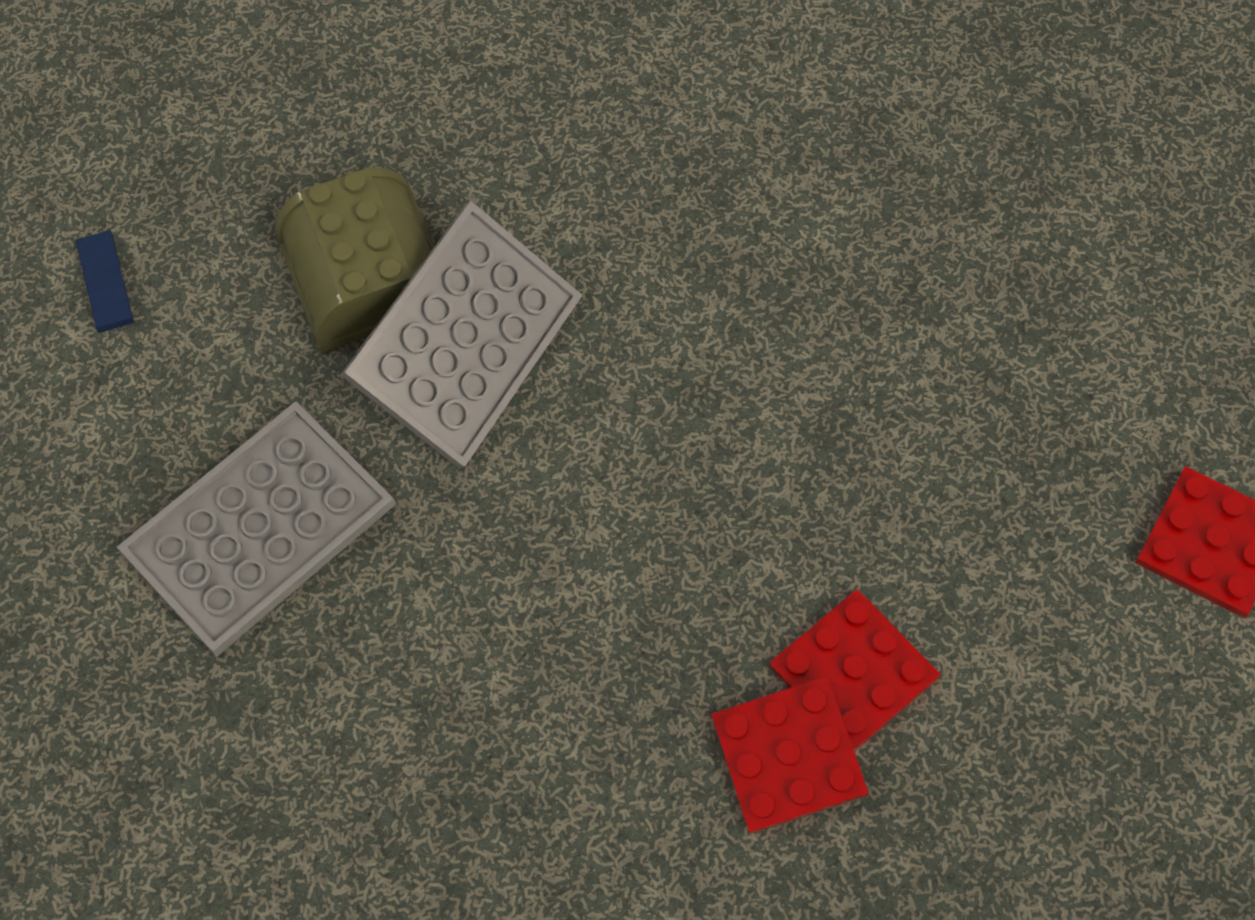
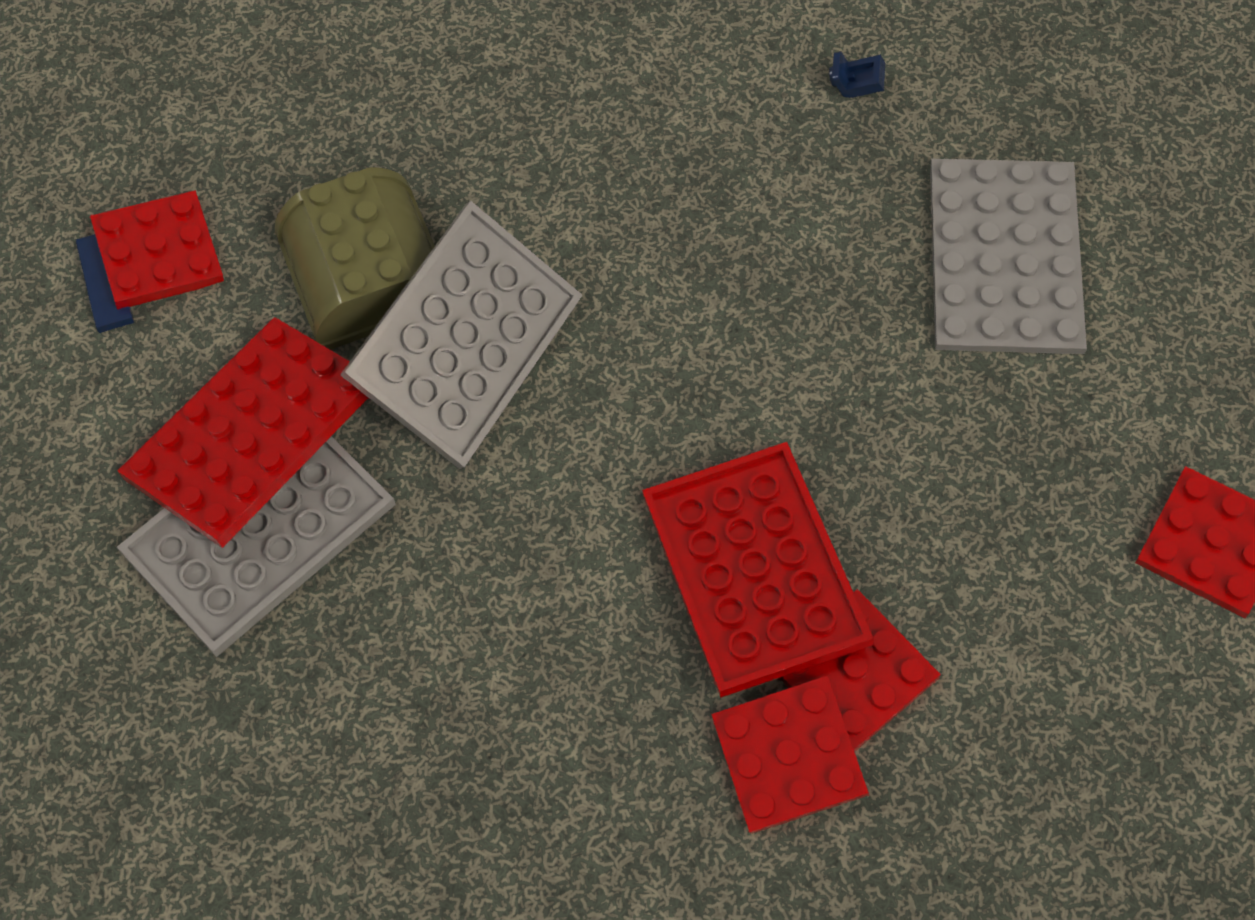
none -> red plate [90,190,224,310]
none -> red plate [117,317,369,548]
none -> red plate [642,442,874,698]
none -> dark blue bracket [829,51,885,98]
none -> light grey plate [930,158,1087,354]

